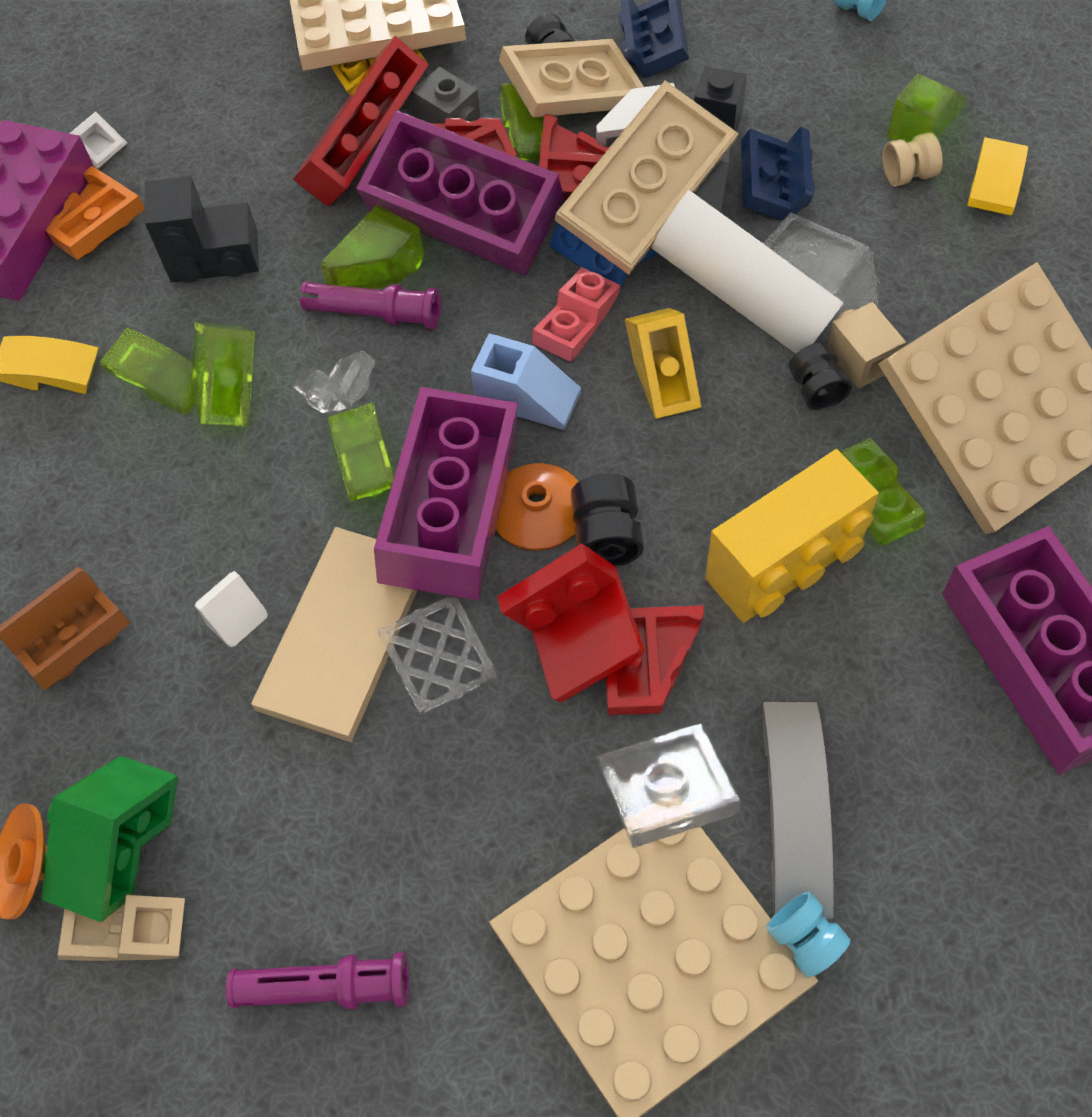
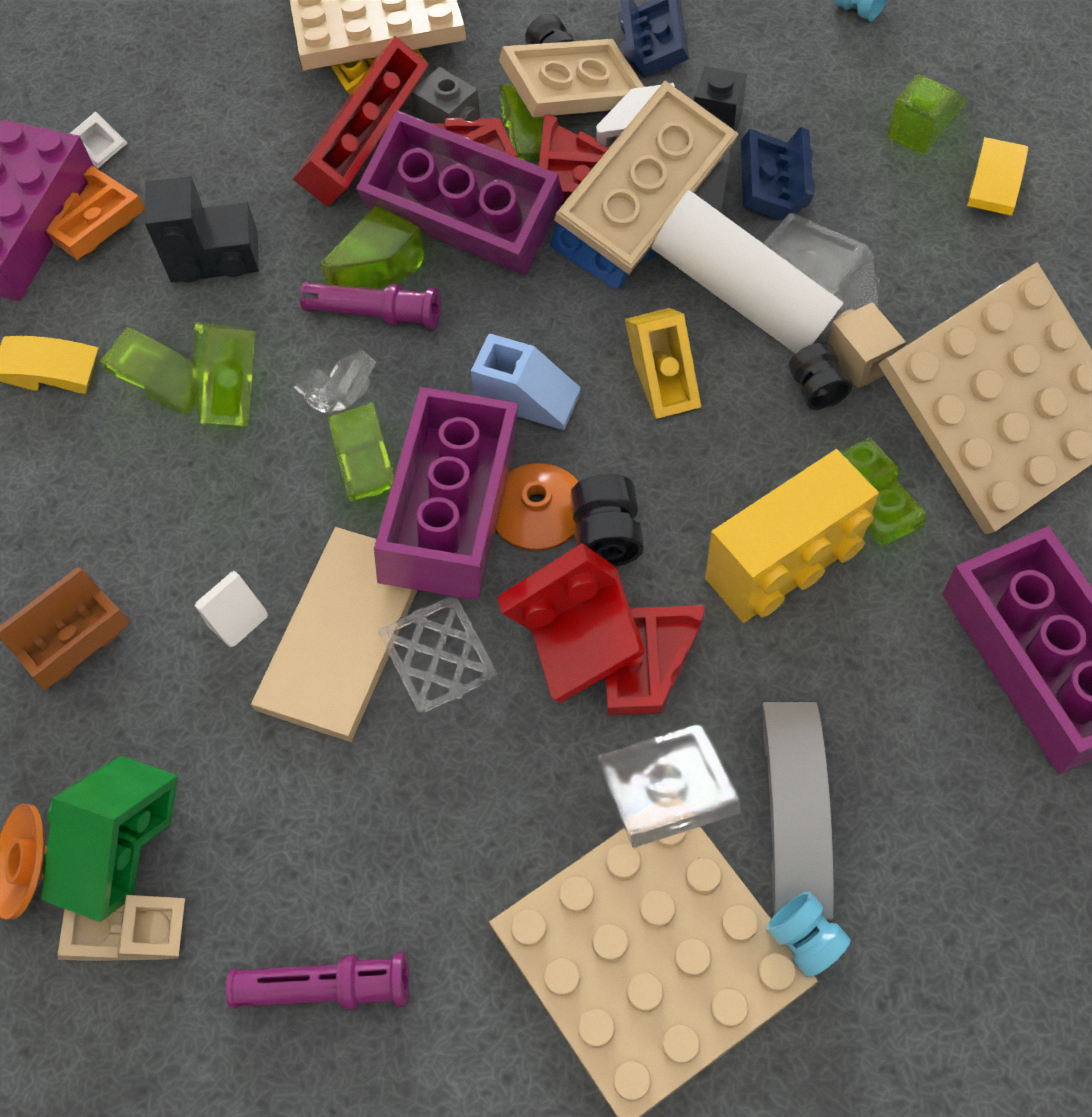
coral slope [532,267,621,362] -> none
tan wheel [882,132,942,187] -> none

